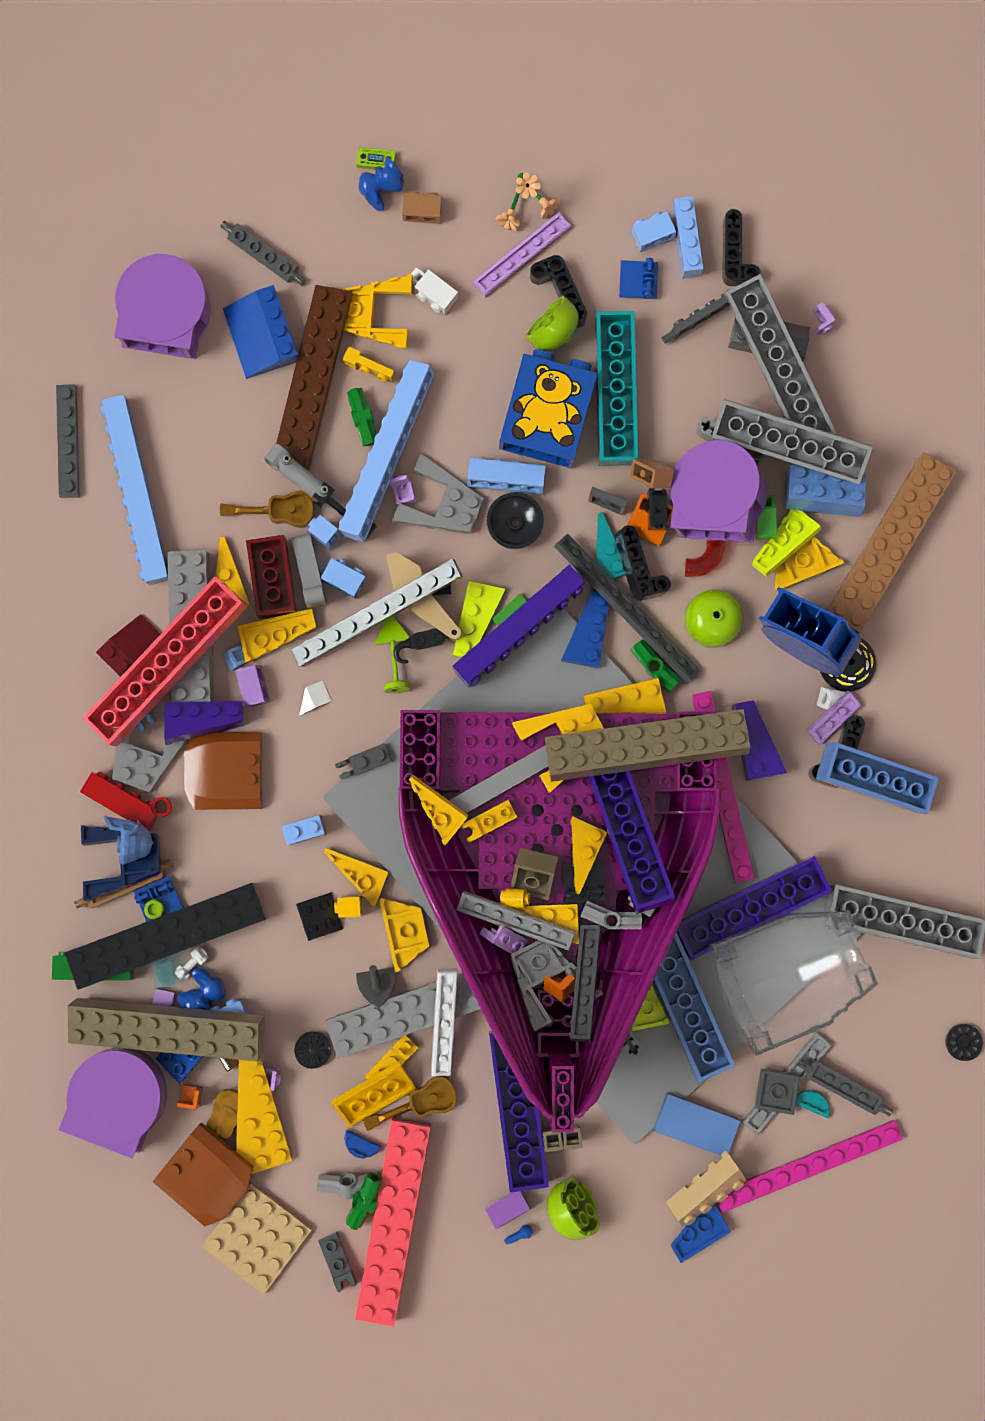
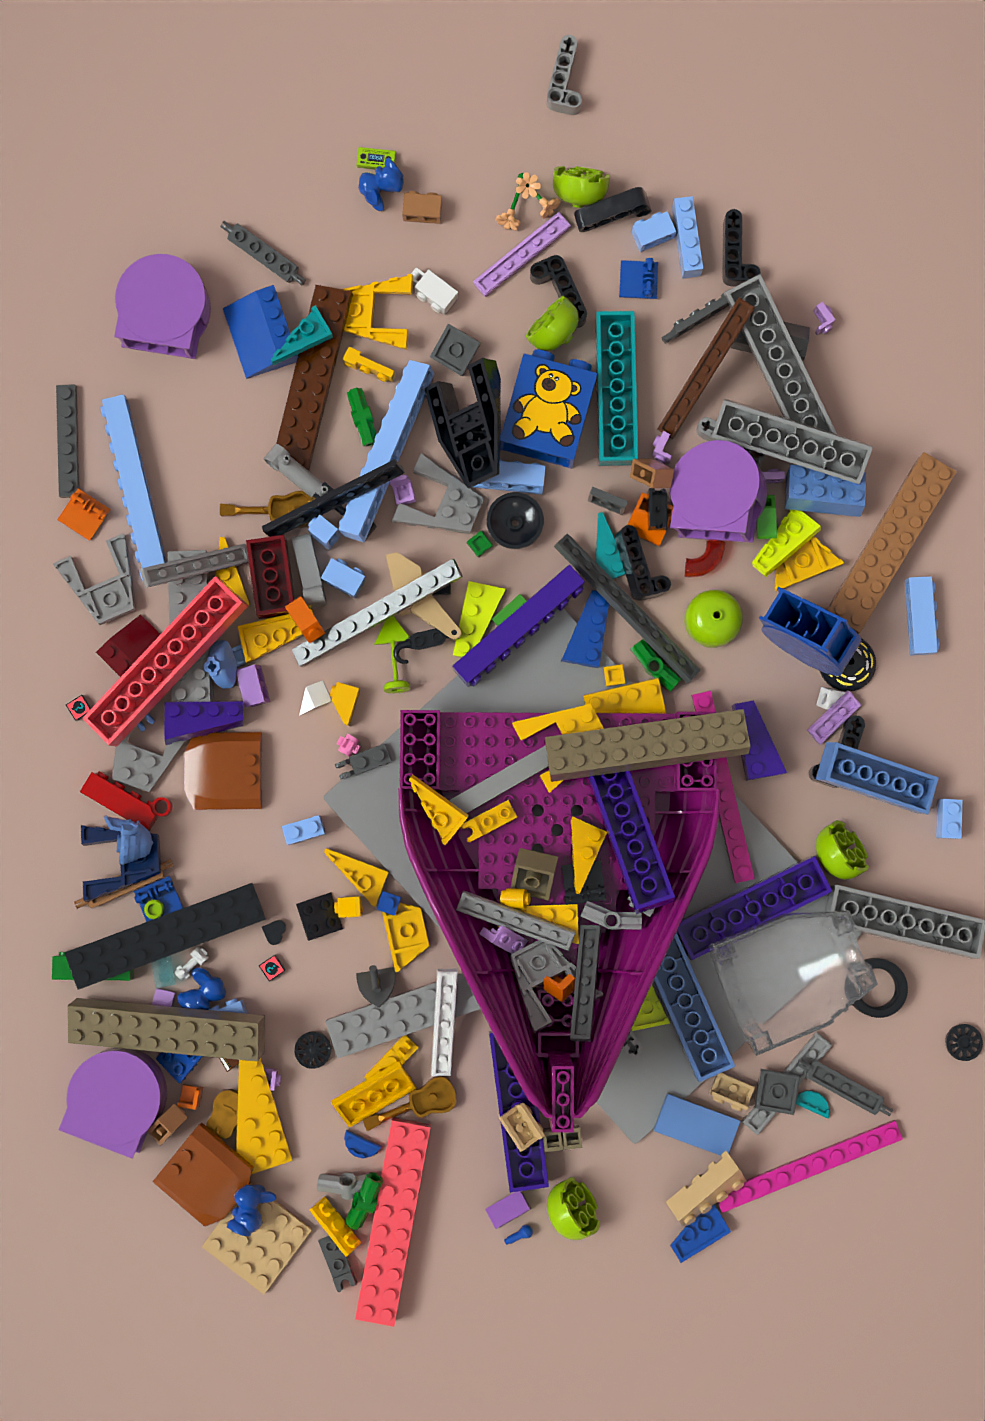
none -> light grey wing [53,534,135,625]
none -> orange hinge [57,488,111,541]
none -> tile [66,695,91,721]
none -> light grey tile [140,543,249,588]
none -> medium nougat brick [147,1104,188,1146]
none -> medium blue piece [204,640,237,689]
none -> blue animal [227,1184,276,1236]
none -> tile [259,954,286,982]
none -> black tile [262,459,405,537]
none -> black tile [262,920,286,945]
none -> teal wing [271,305,333,366]
none -> orange slope [285,596,325,644]
none -> yellow plate [309,1196,361,1257]
none -> yellow slope [330,682,360,726]
none -> bright pink gear [336,734,361,757]
none -> blue plate [376,891,401,916]
none -> black wedge [424,358,501,488]
none -> dark grey hinge [430,324,481,376]
none -> green tile [466,531,493,557]
none -> tan bracket [499,1103,545,1152]
none -> light grey beam [547,35,582,115]
none -> lime cylinder [553,166,610,208]
none -> black beam [574,187,652,232]
none -> yellow plate [603,664,625,687]
none -> lavender bracket [652,431,672,463]
none -> reddish brown tile [657,297,756,439]
none -> tan bracket [709,1073,755,1112]
none -> lavender bracket [762,469,785,483]
none -> lime cylinder [815,820,869,879]
none -> black tyre [846,958,908,1018]
none -> light blue brick [905,576,940,656]
none -> light blue brick [936,799,963,839]

